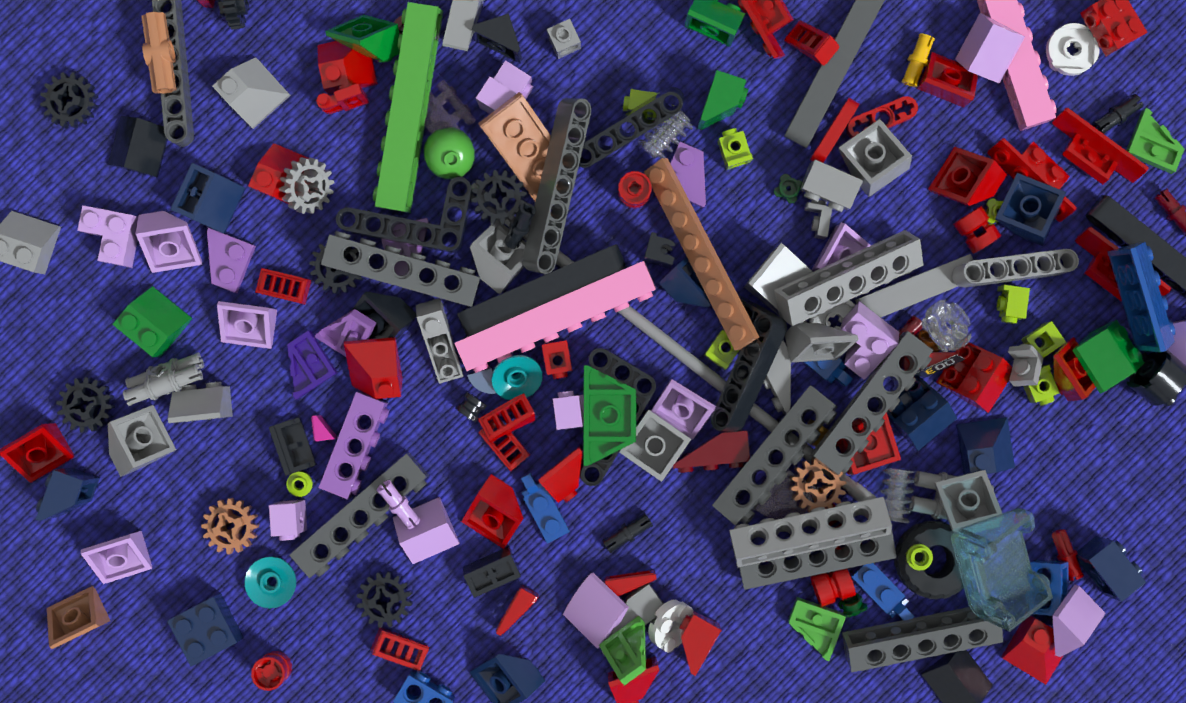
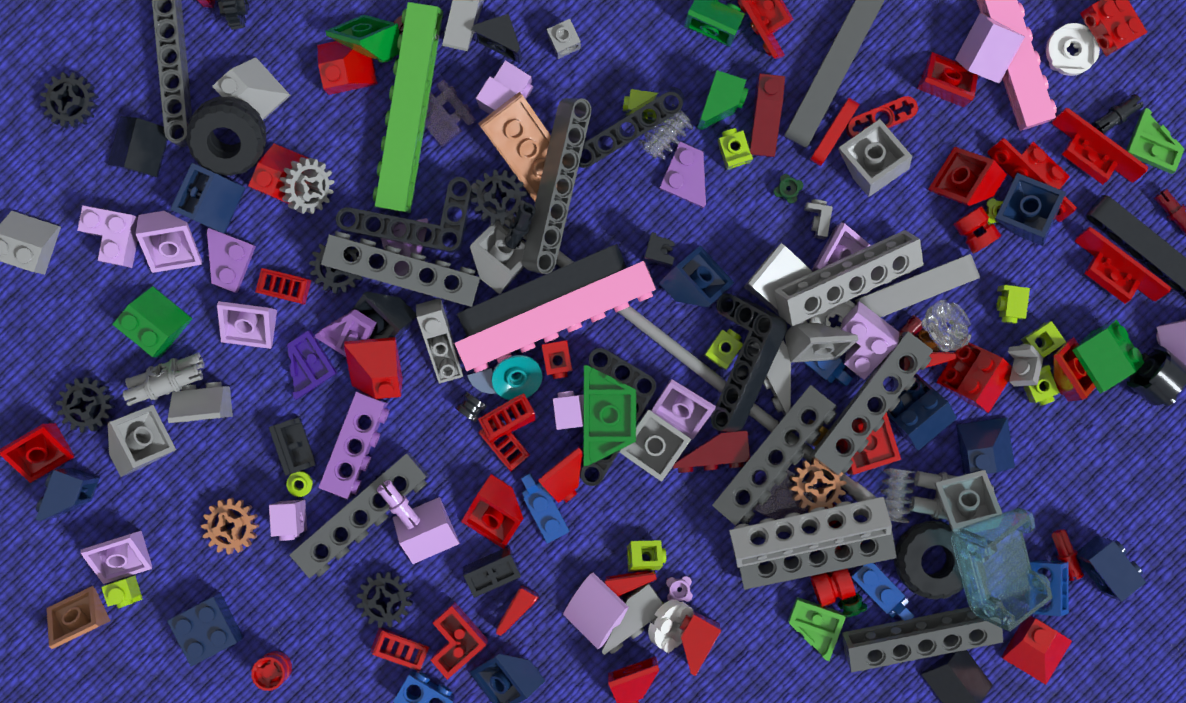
nougat piece [142,12,176,94] -> none
teal dish [245,557,296,608] -> none
dark pink slope [311,415,338,442] -> none
red plate [316,82,369,114] -> none
bright green cylinder [424,127,475,179] -> none
bright green wing [599,616,646,686] -> none
black pin [602,512,653,554] -> none
red wheel [618,171,652,208] -> none
nougat plate [644,158,759,350] -> none
red slope [784,20,839,66] -> none
light grey slope [800,160,863,213] -> none
yellow pin [902,33,935,87] -> none
lime plate [906,544,933,571] -> none
black sticker [916,355,965,378] -> none
light grey beam [952,249,1079,287] -> none
lavender slope [1053,585,1106,657] -> none
blue slope [1108,242,1176,352] -> none
none -> lime brick [101,575,143,608]
none -> black tyre [186,96,267,176]
none -> red brick [430,602,488,680]
none -> lime brick [627,540,666,572]
none -> lavender plate [666,576,693,602]
none -> dark red slope [750,74,785,157]

